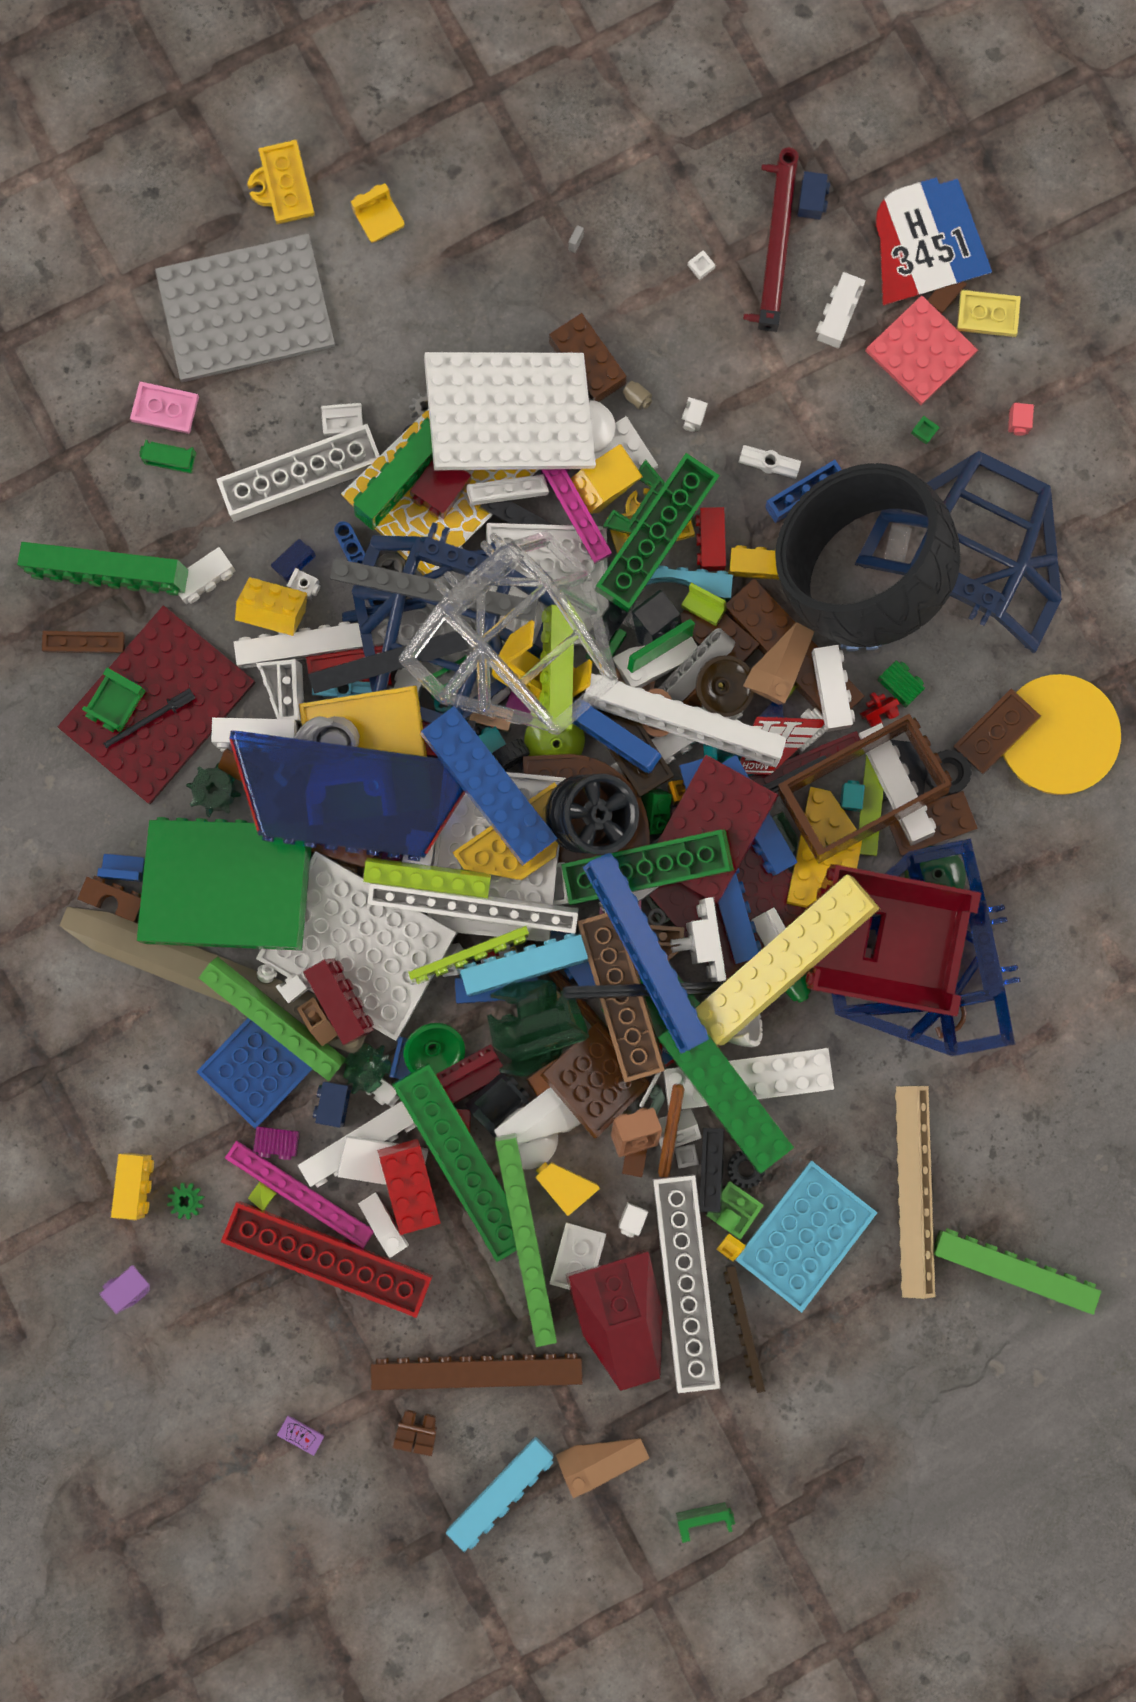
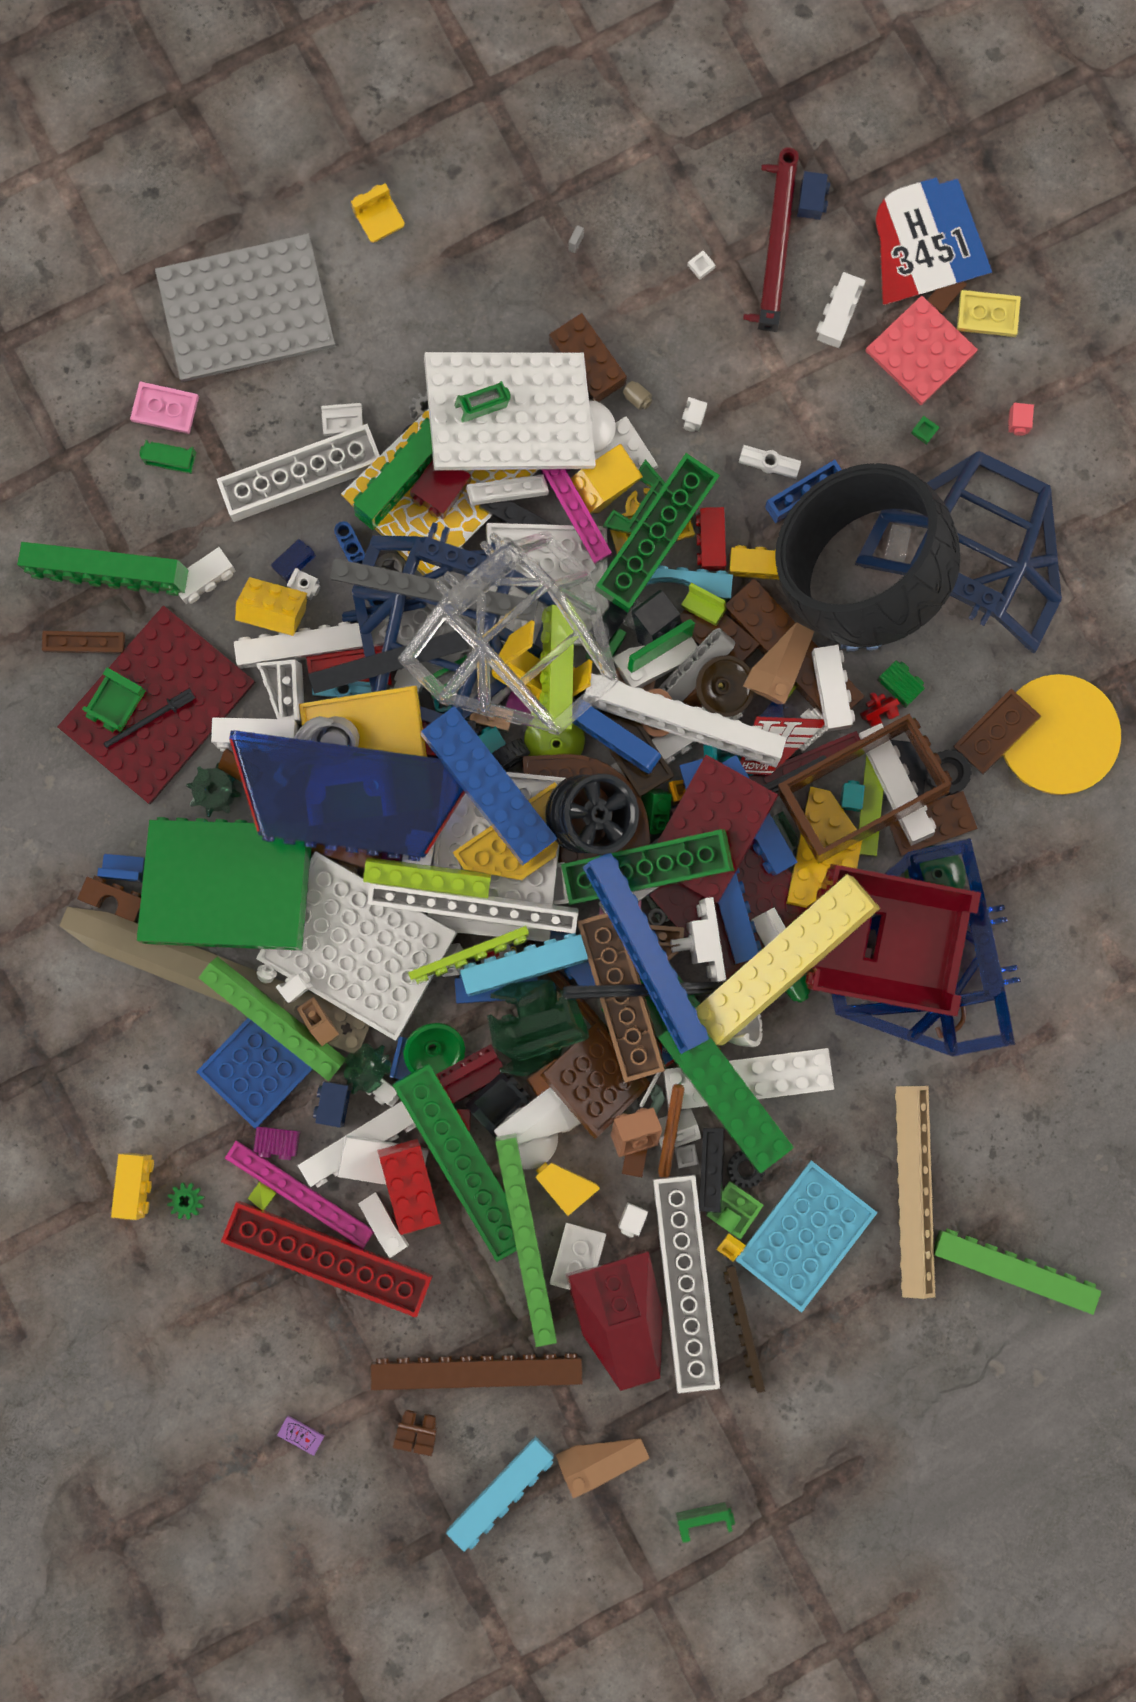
medium lavender wedge [100,1265,150,1314] -> none
yellow plate [247,140,315,224] -> none
dark red brick [303,958,374,1045] -> none
none -> green window [454,381,511,423]

